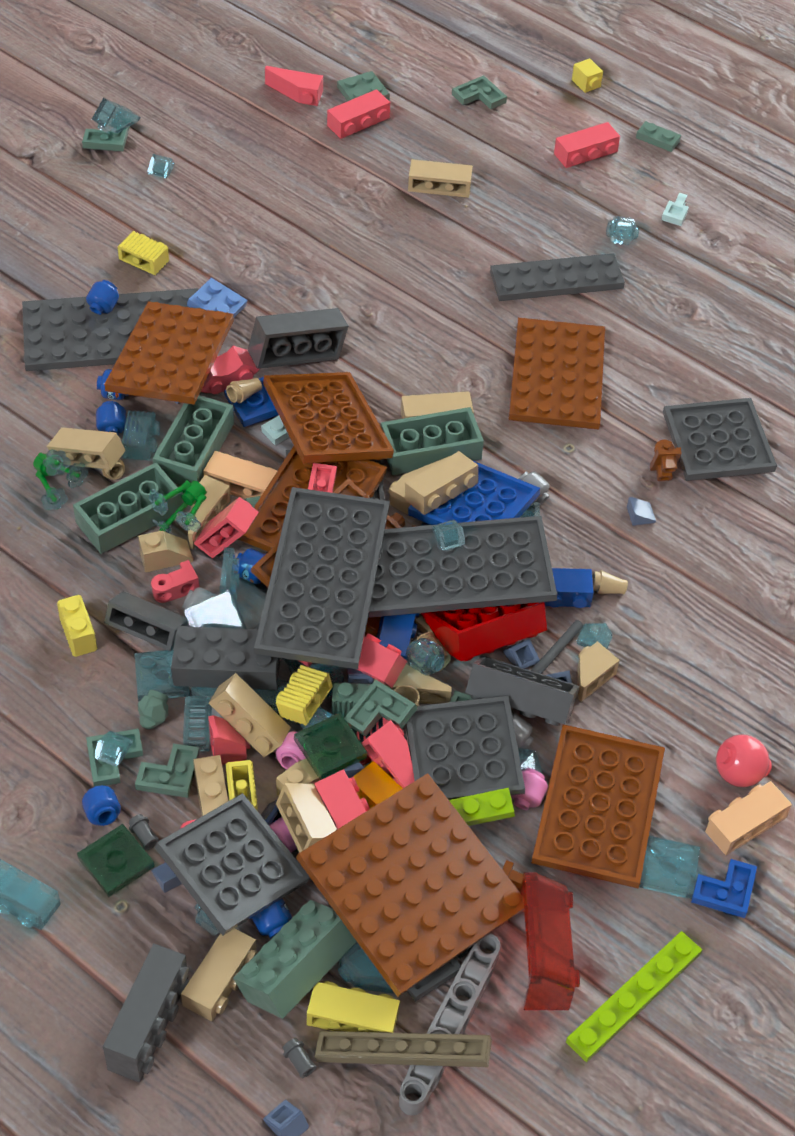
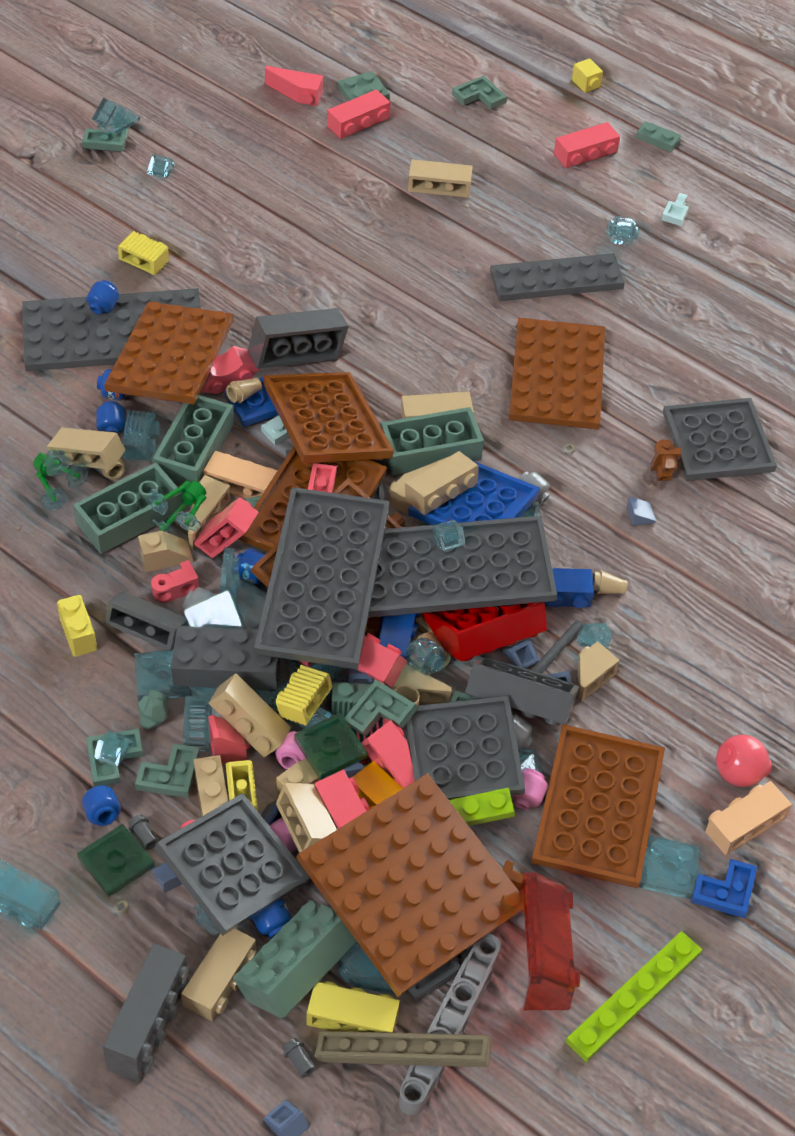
medium blue plate [187,278,248,317] -> none

